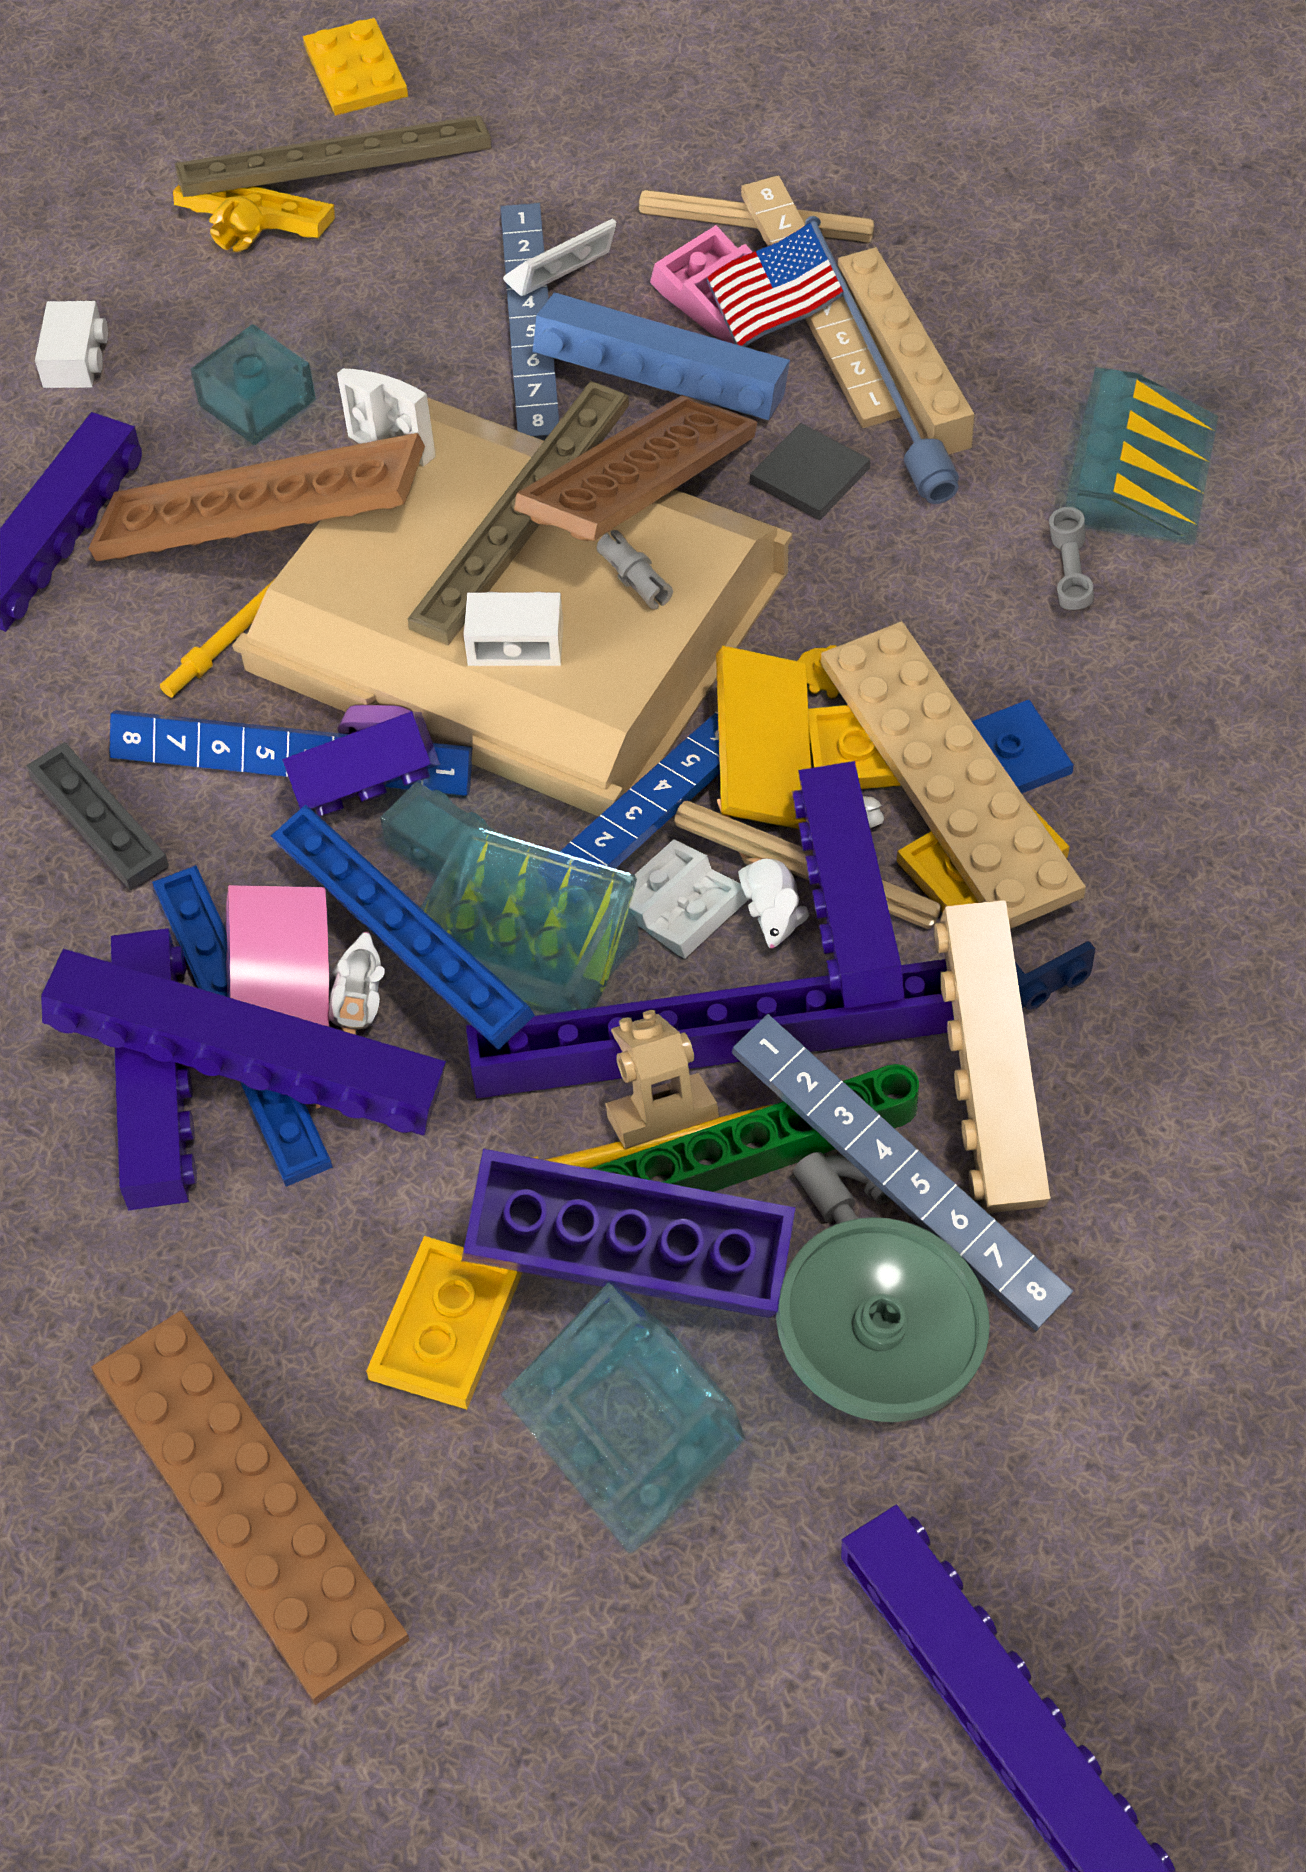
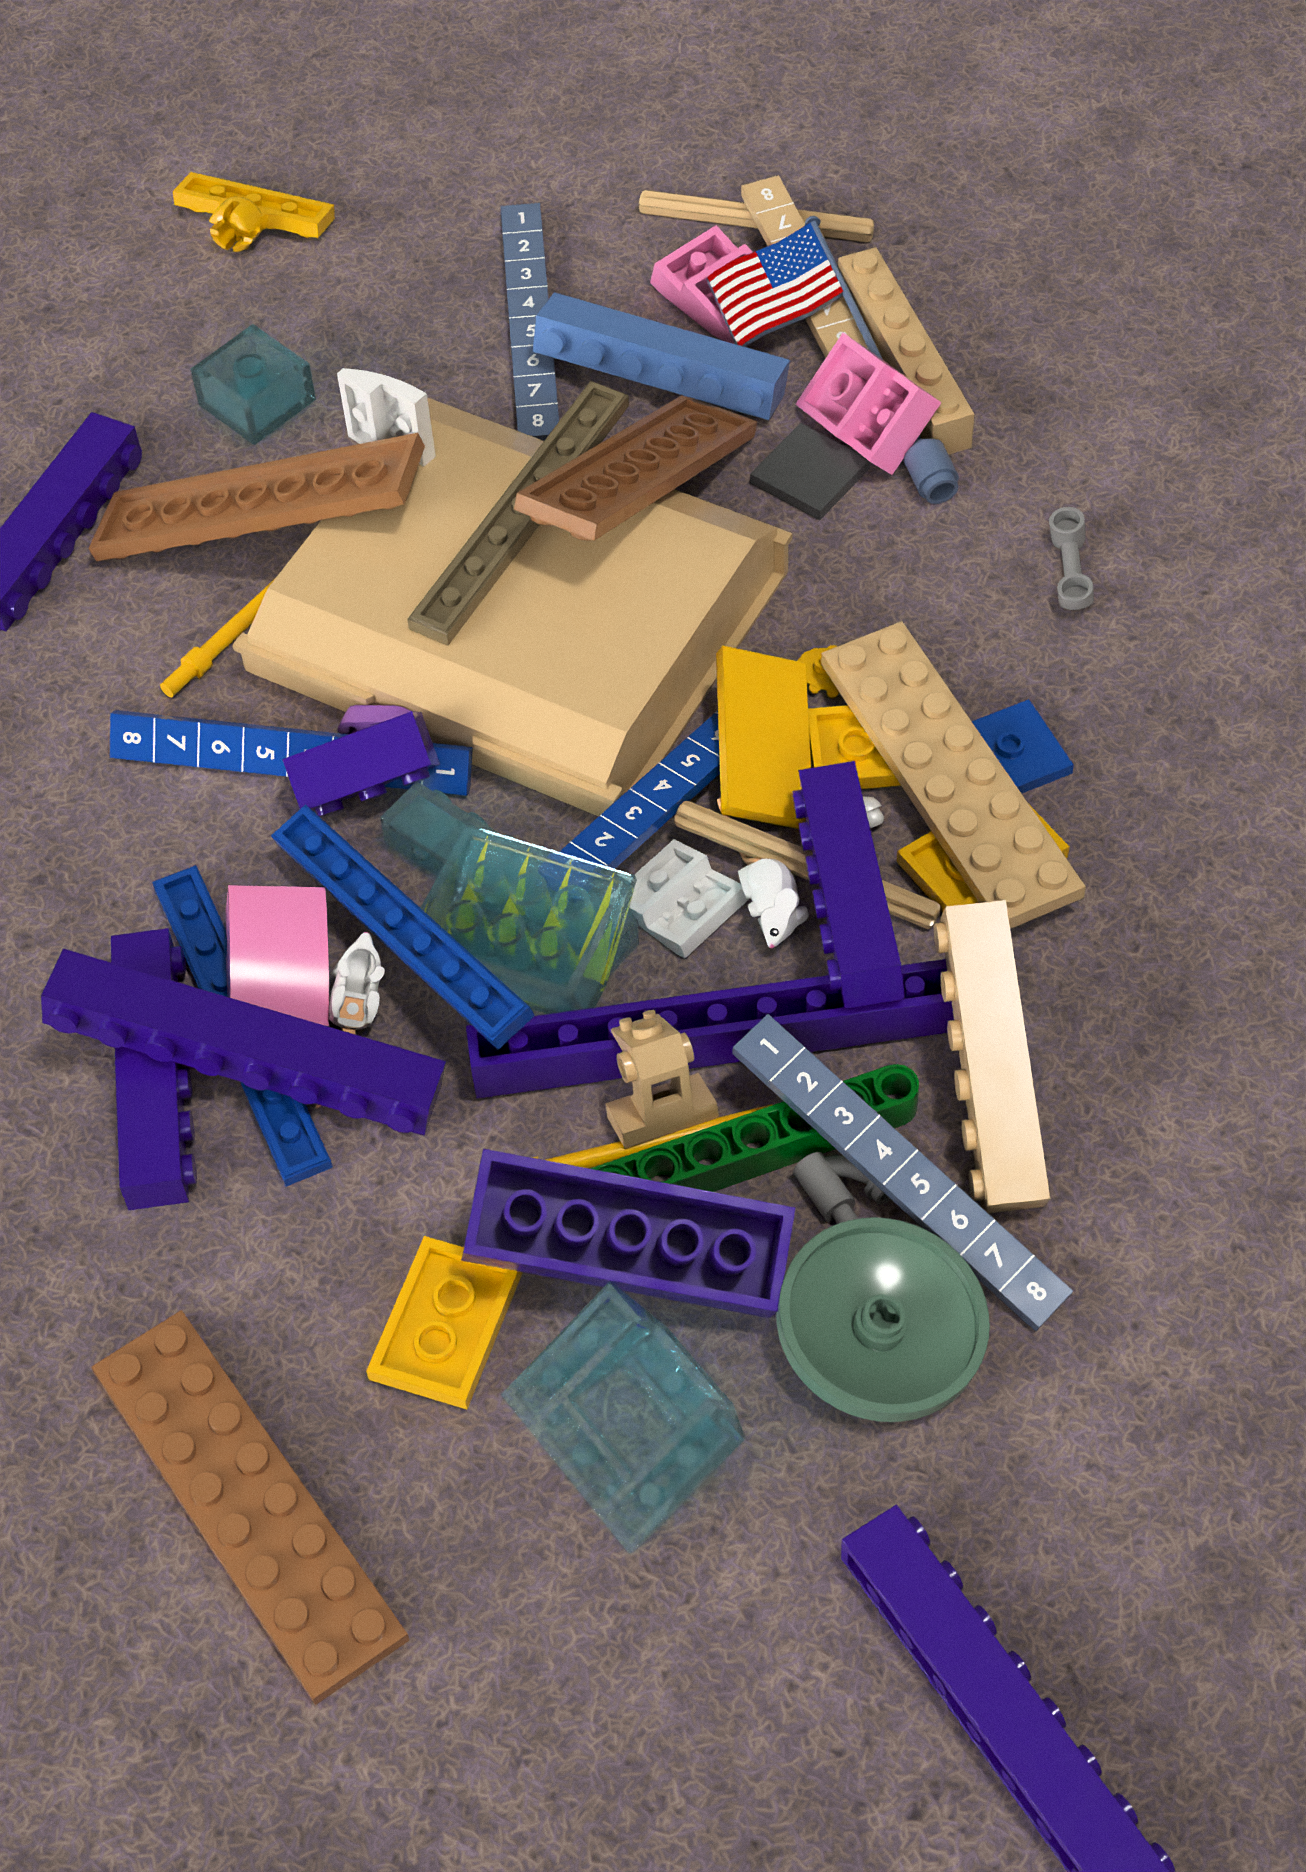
dark grey plate [26,742,169,890] -> none
white brick [35,301,108,388] -> none
dark tan tile [175,115,491,197] -> none
yellow plate [303,18,408,116] -> none
white brick [464,592,563,666] -> none
white slope [503,219,616,296] -> none
light grey pin [597,530,673,609] -> none
dark blue bracket [1015,941,1096,1010] -> none
clear light blue slope [1066,367,1218,545] -> none
none -> bright pink slope [796,333,942,475]

